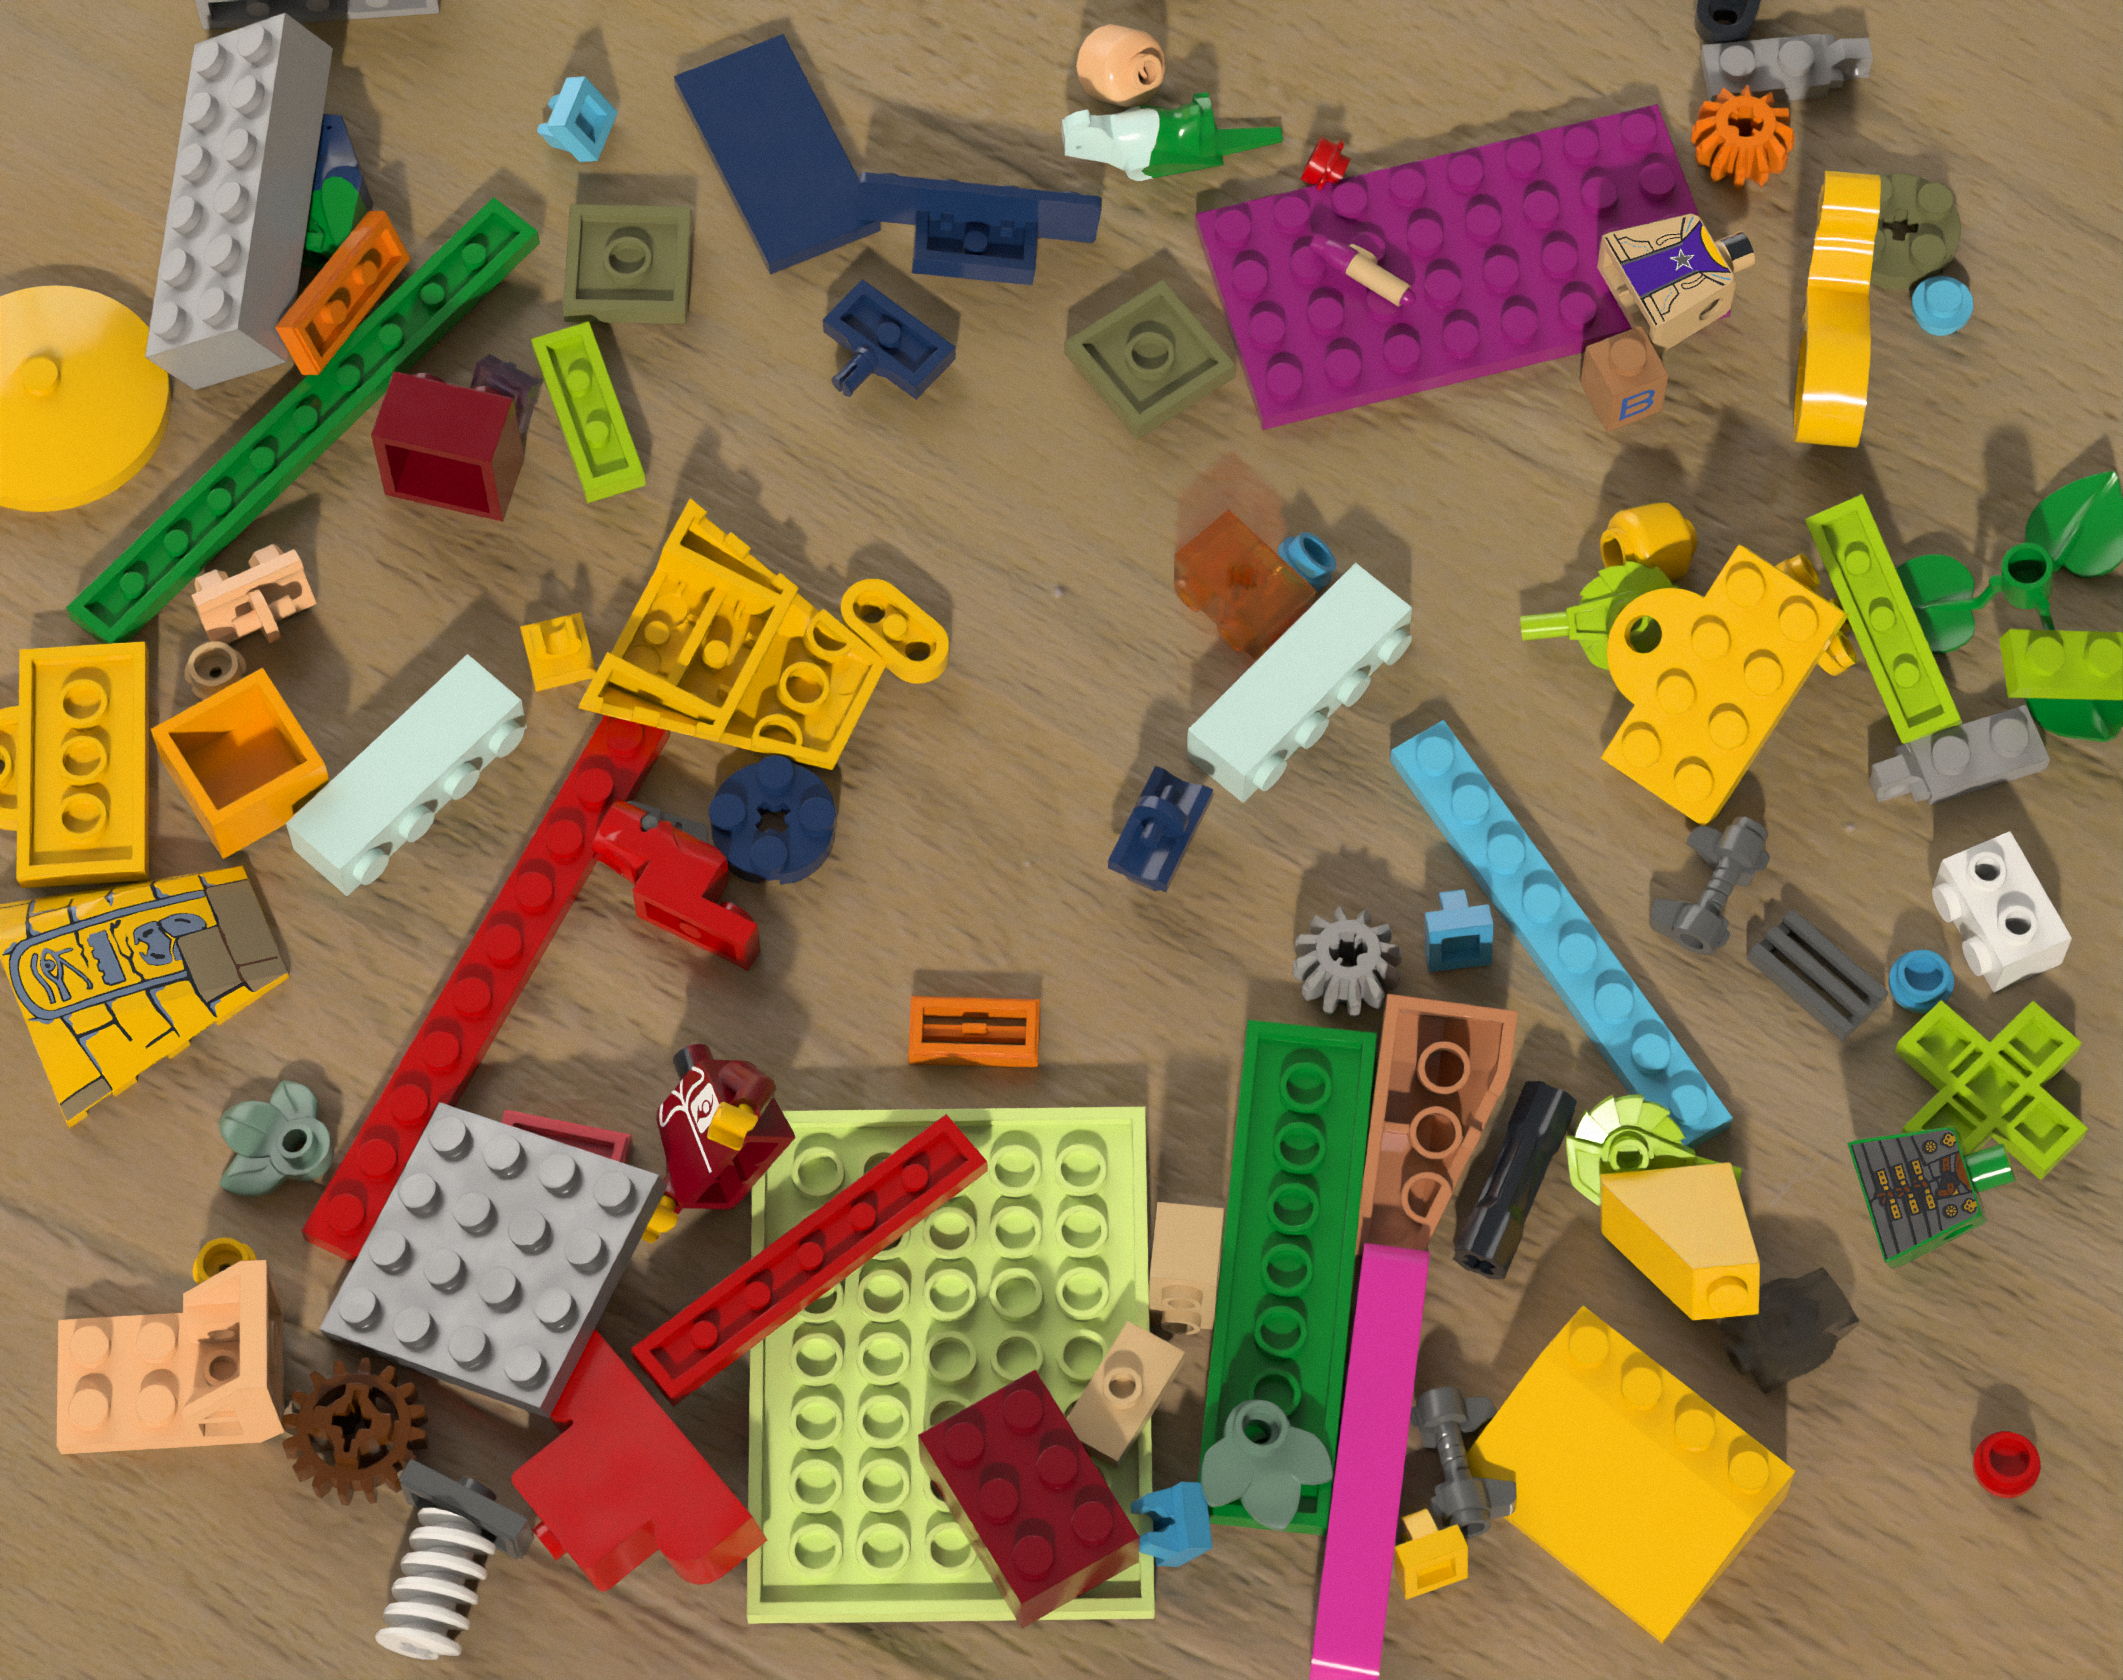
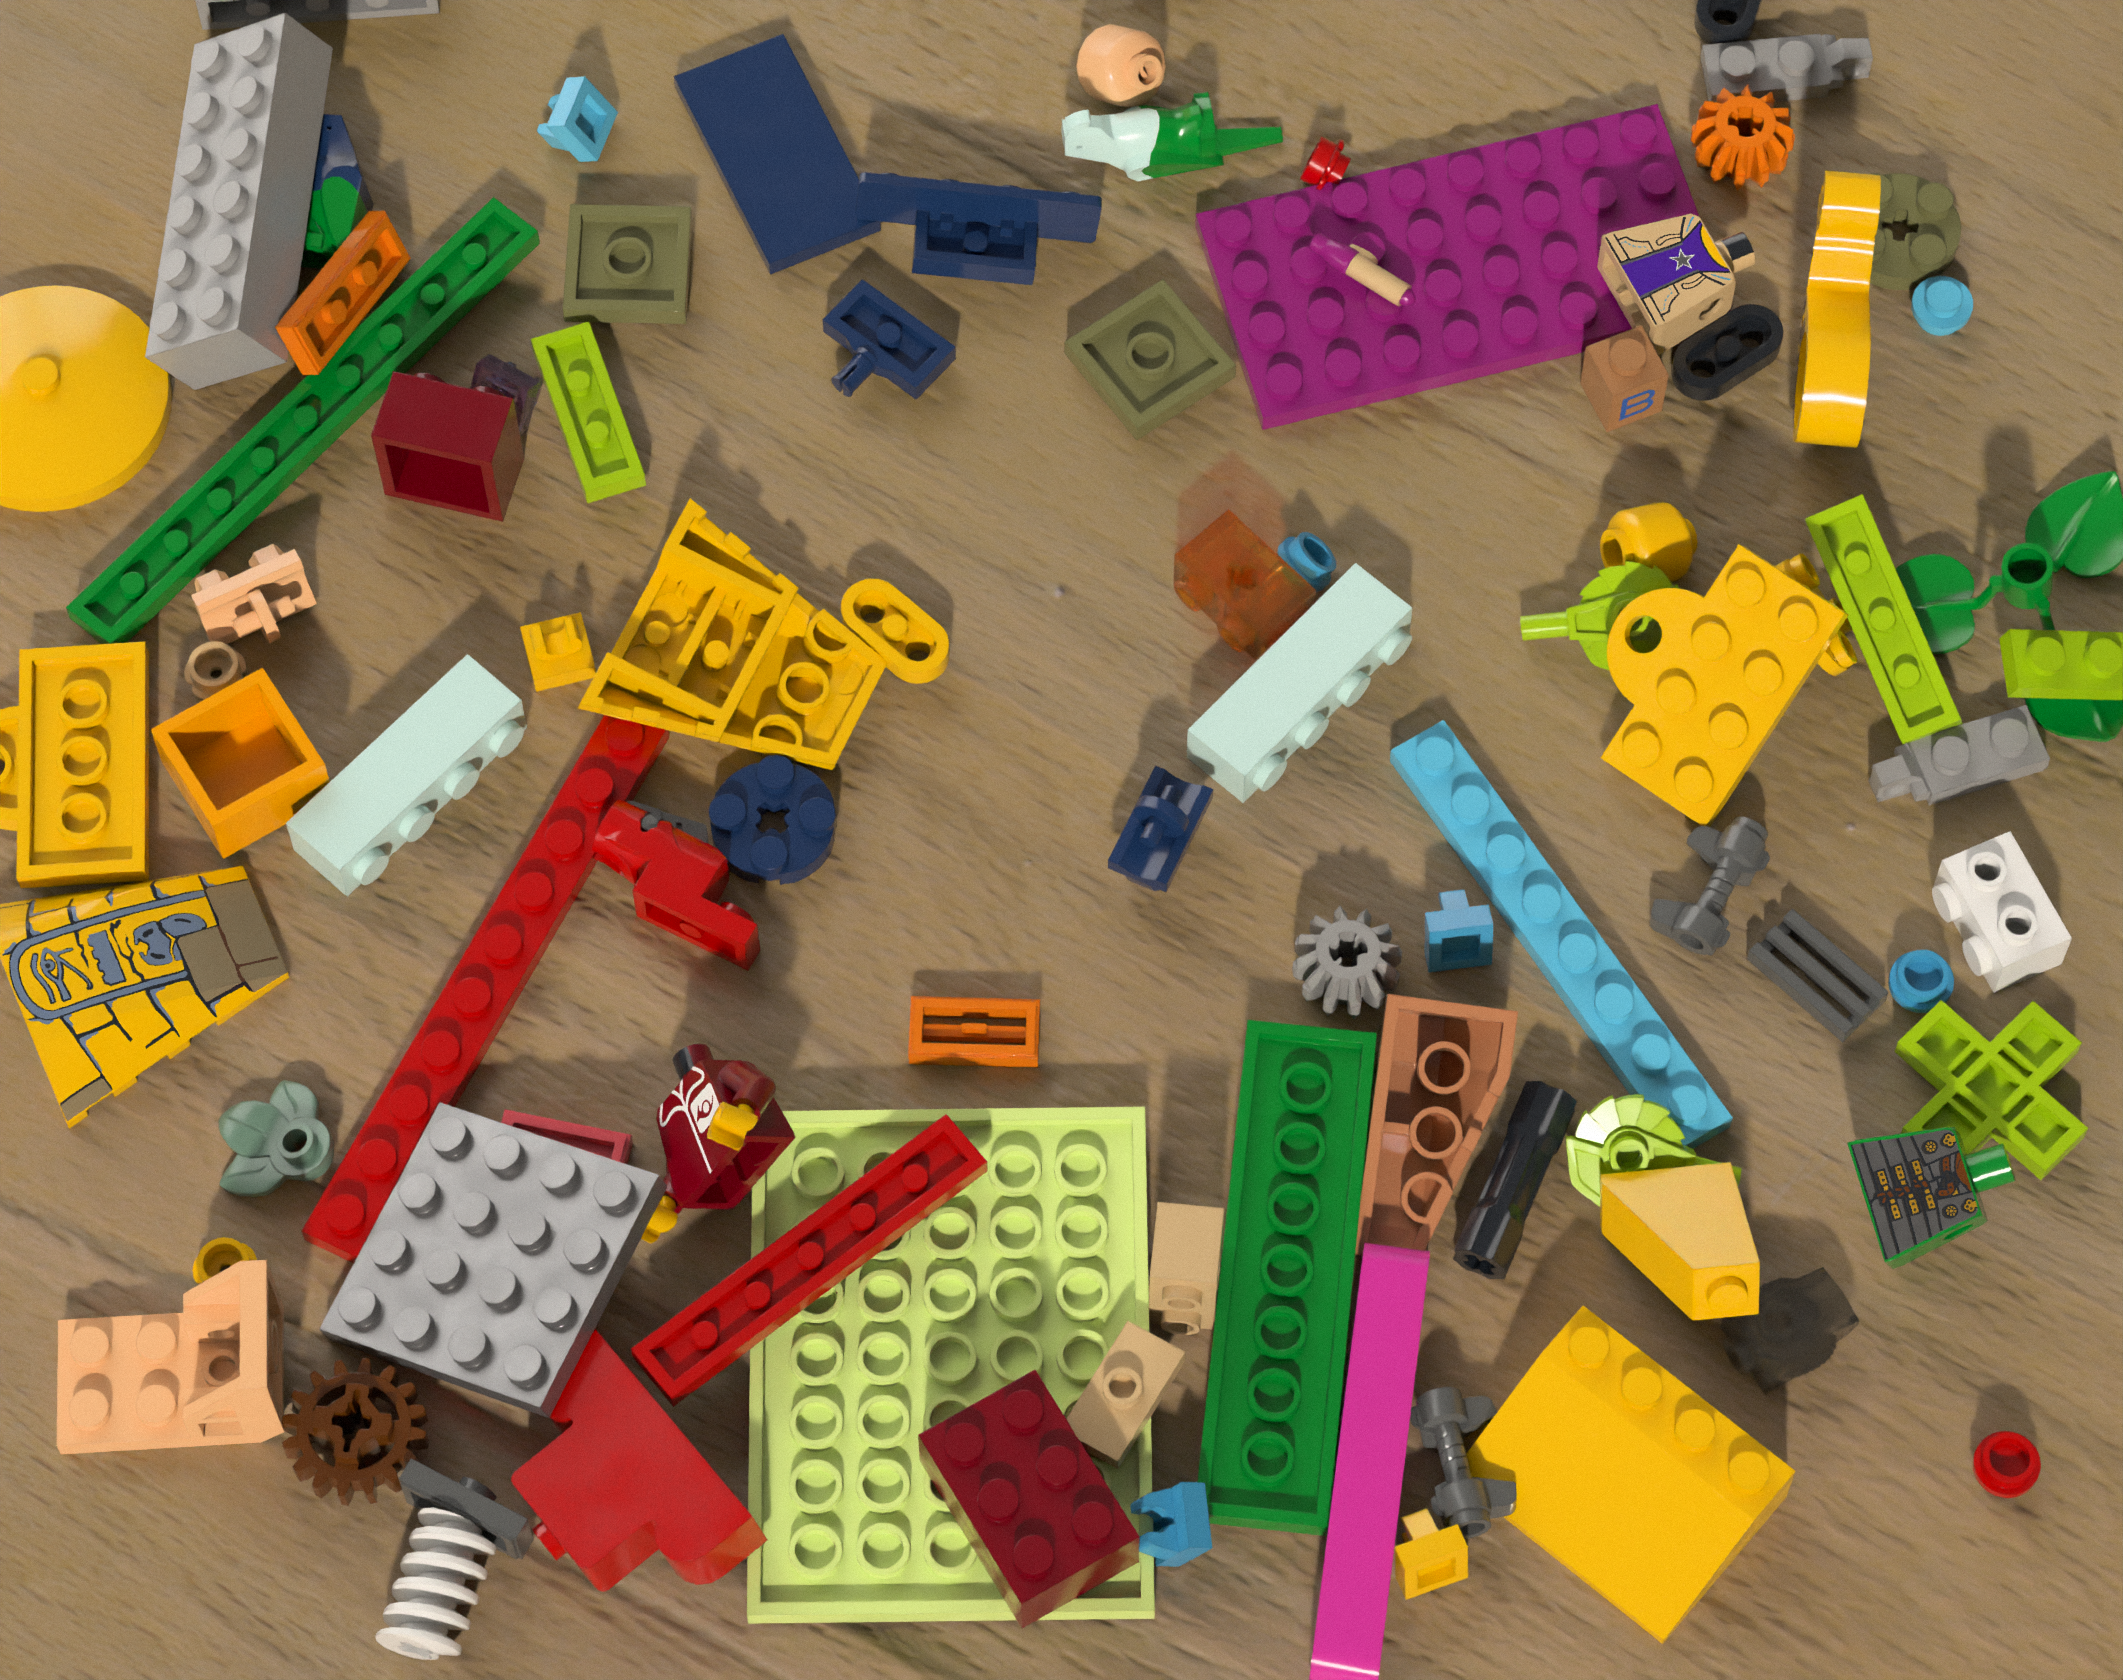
sand green plate [1201,1399,1333,1531] -> none
none -> black plate [1671,304,1784,401]

